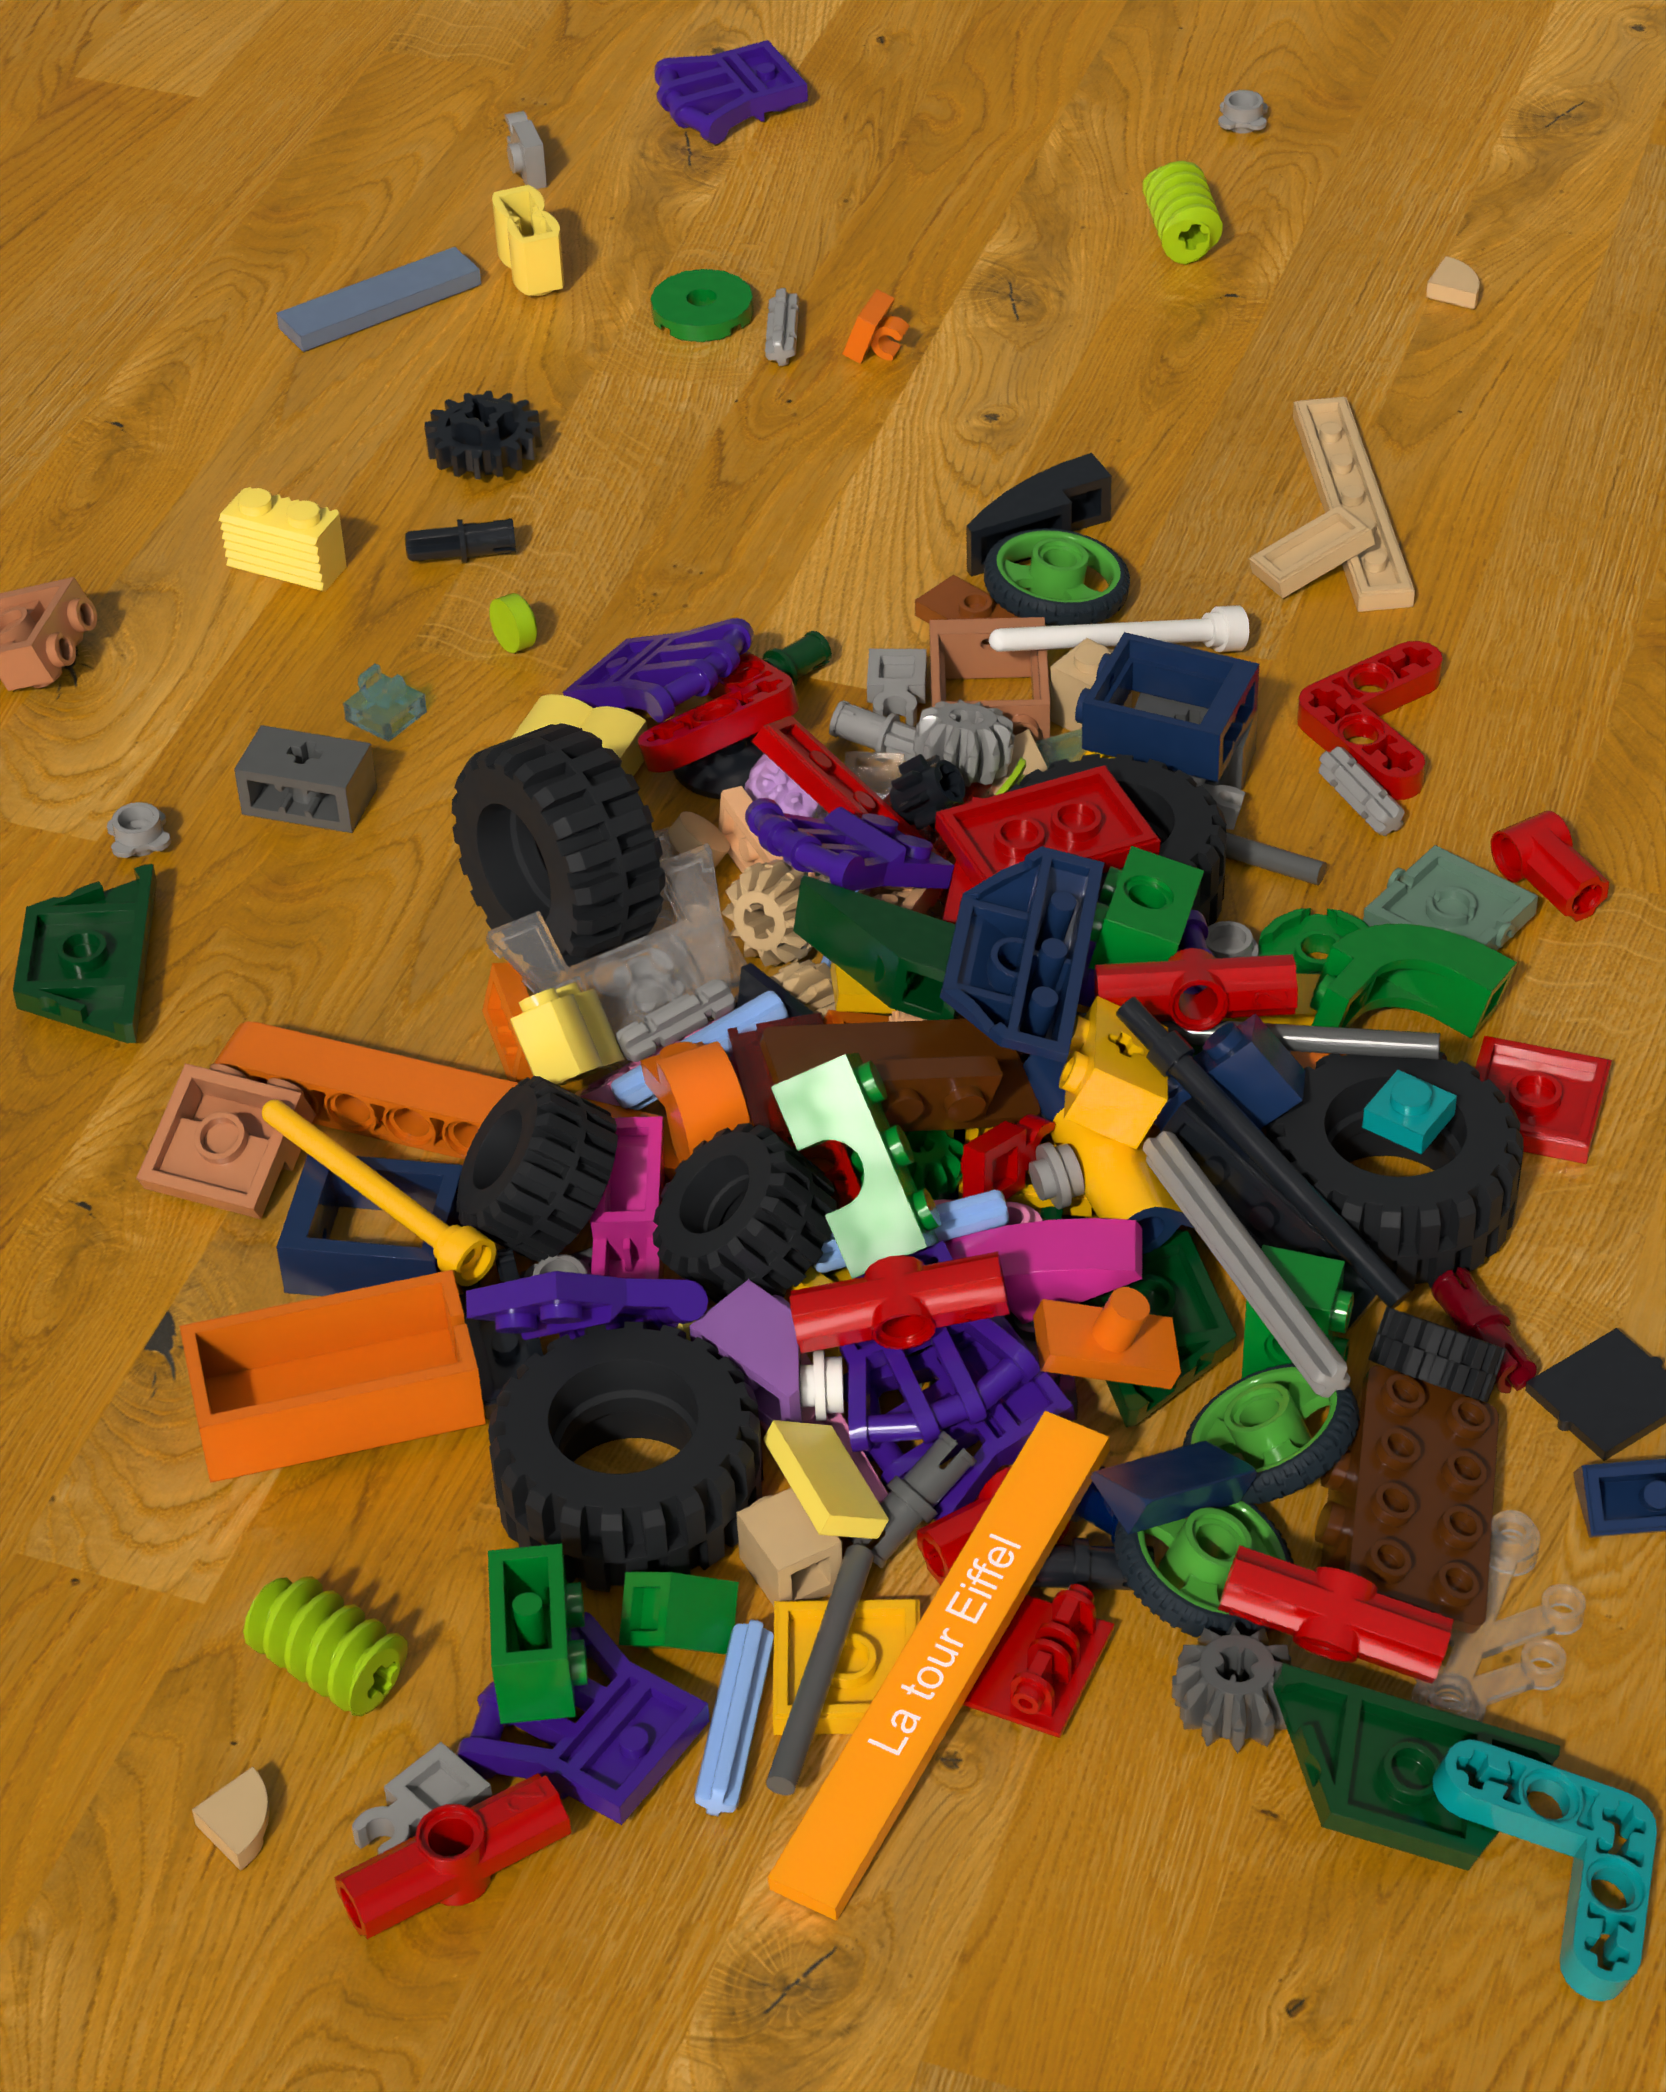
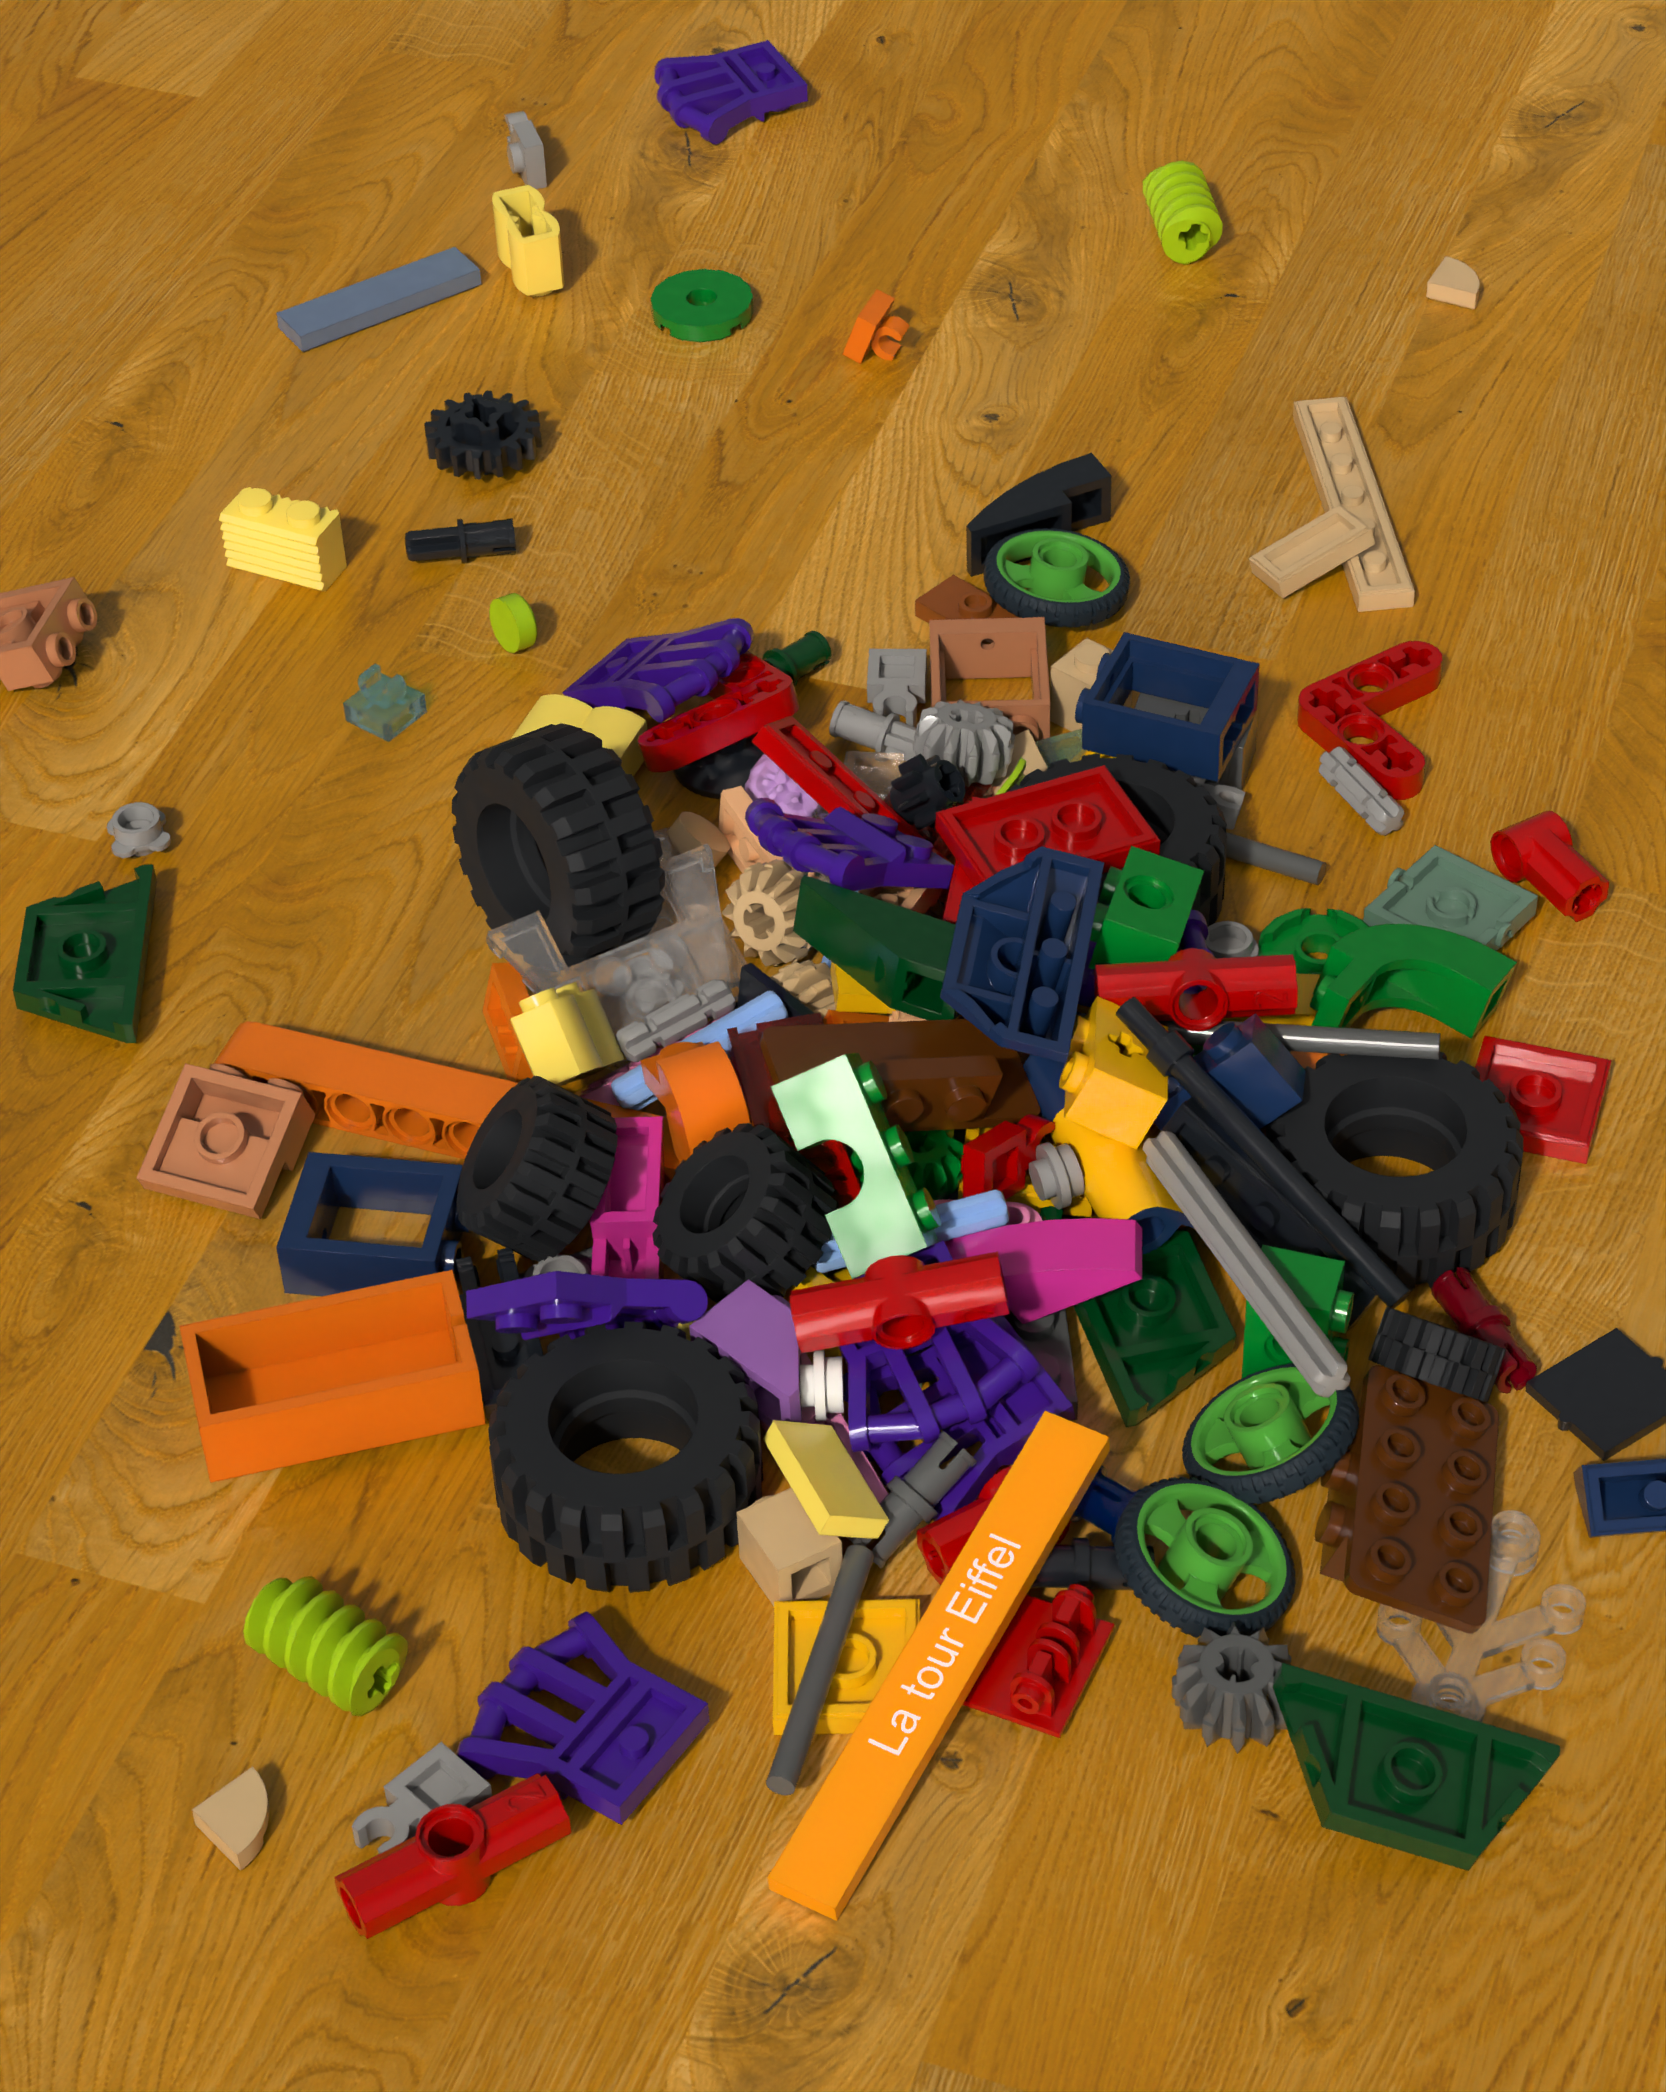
dark grey brick [234,725,377,833] -> none
yellow piece [262,1099,496,1286] -> none
green brick [488,1543,588,1724] -> none
green panel [618,1572,739,1654] -> none
light blue axle [694,1619,774,1816] -> none
light grey axle [765,288,799,366] -> none
white piece [989,605,1249,652] -> none
orange tile [1033,1287,1181,1389] -> none
dark blue slope [1090,1441,1258,1535] -> none
light grey plate [1218,90,1268,133] -> none
red piece [1218,1545,1454,1684] -> none
teal plate [1362,1070,1457,1154] -> none
teal beam [1433,1740,1657,2001] -> none

